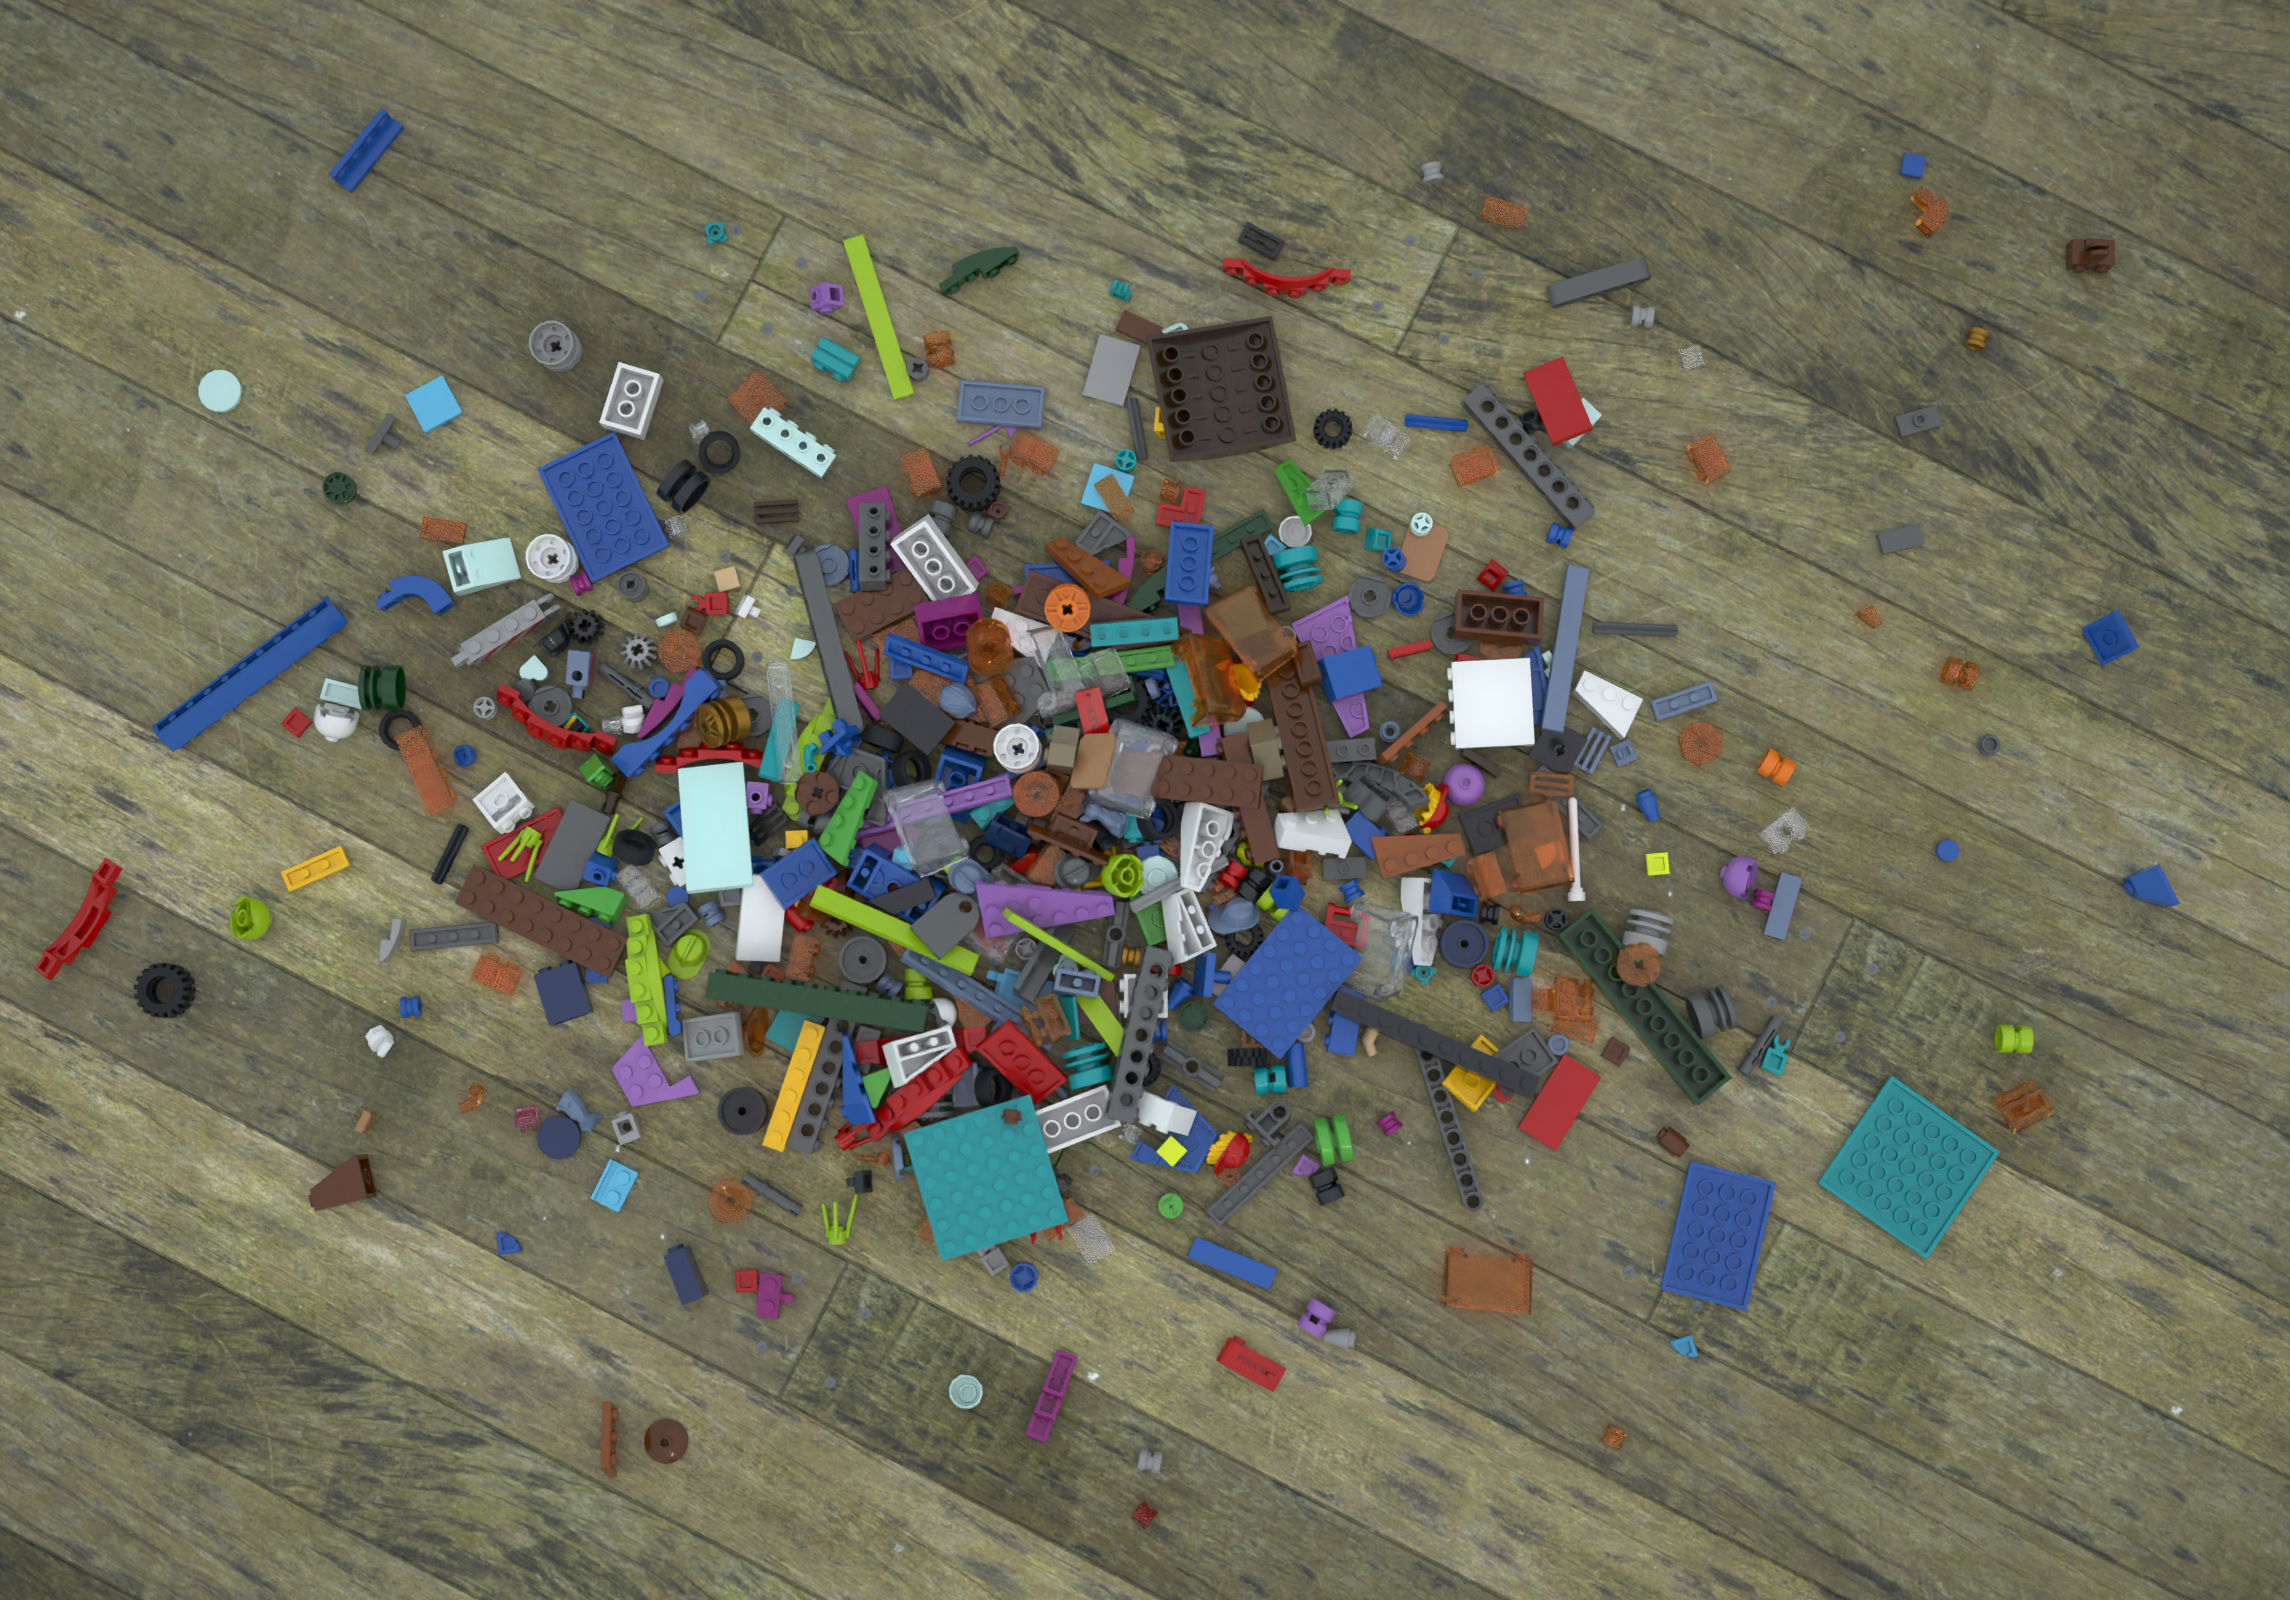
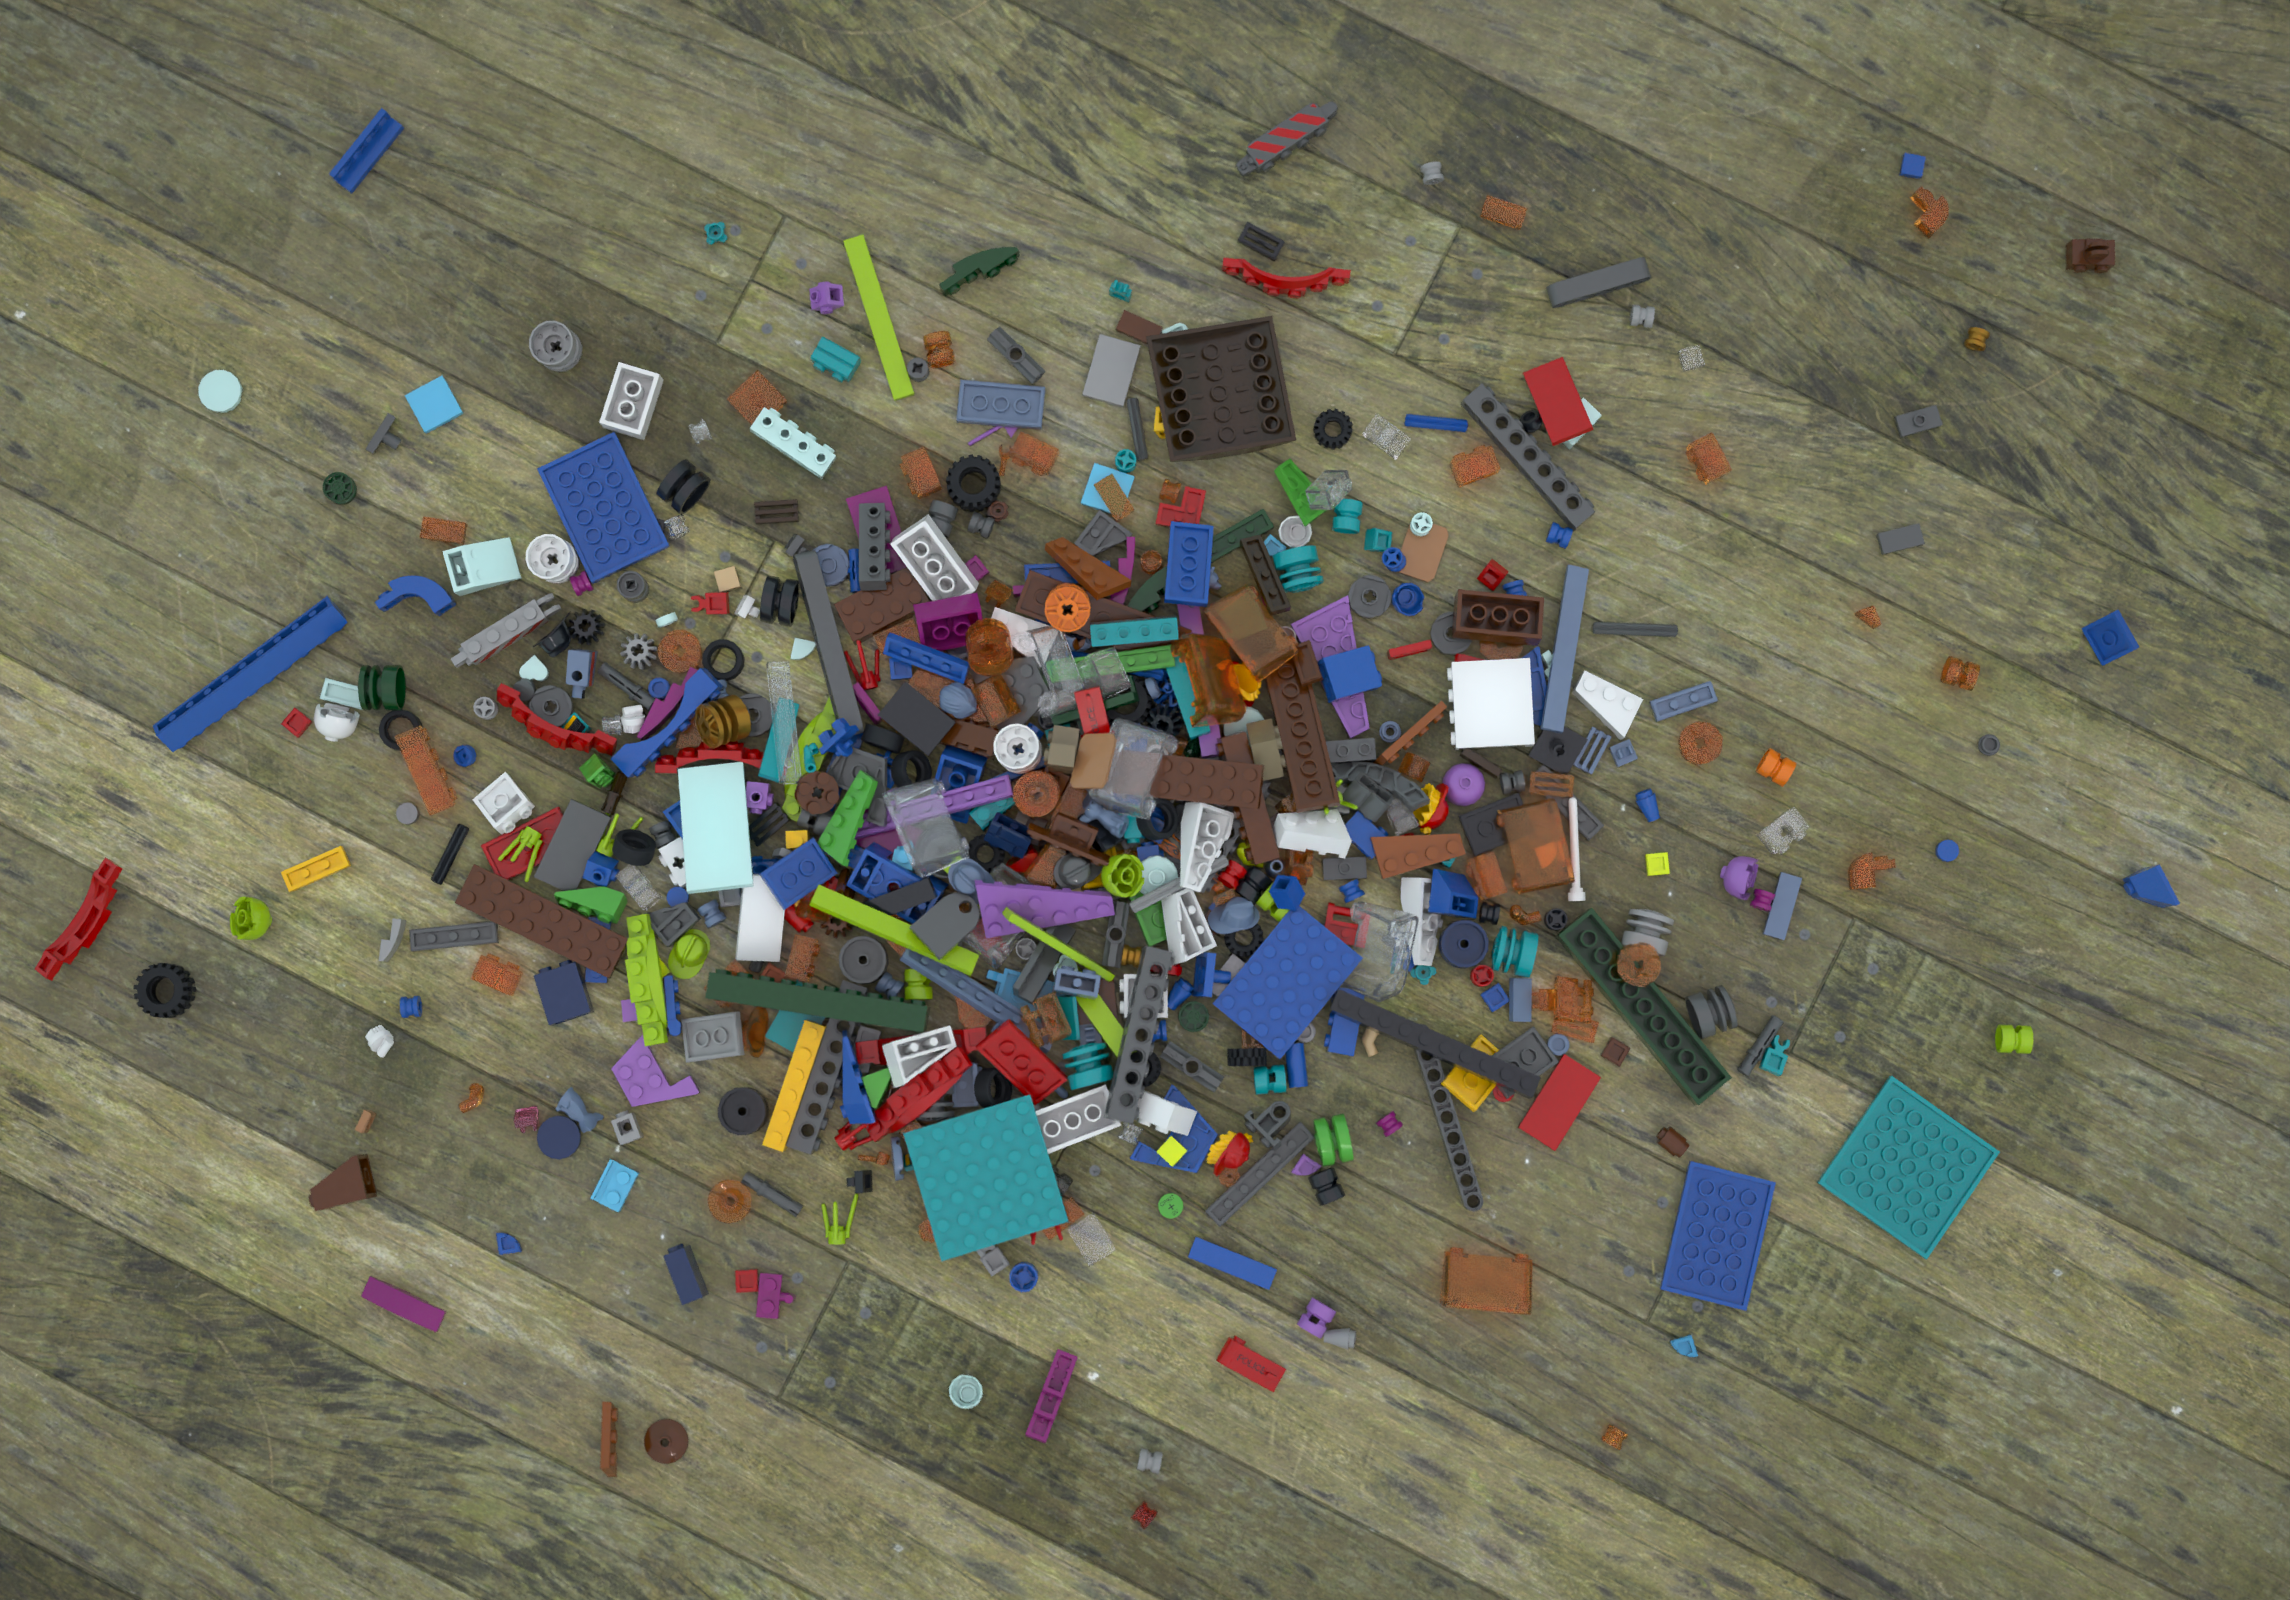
reddish brown tile [680,606,708,635] -> none
black tyre [699,430,740,474] -> none
white hair [930,998,957,1028] -> none
reddish brown plate [1001,1109,1022,1125] -> none
clear orange brick [1994,1080,2053,1134] -> none
none -> magenta slope [361,1276,447,1332]
none -> flat silver tile [396,803,419,825]
none -> black wheel [760,576,799,627]
none -> dark grey piece [987,326,1045,385]
none -> sand blue tile [1079,1024,1102,1045]
none -> dark grey hinge [1236,101,1338,177]
none -> dark grey wheel [1500,770,1525,795]
none -> clear orange brick [1848,852,1896,890]

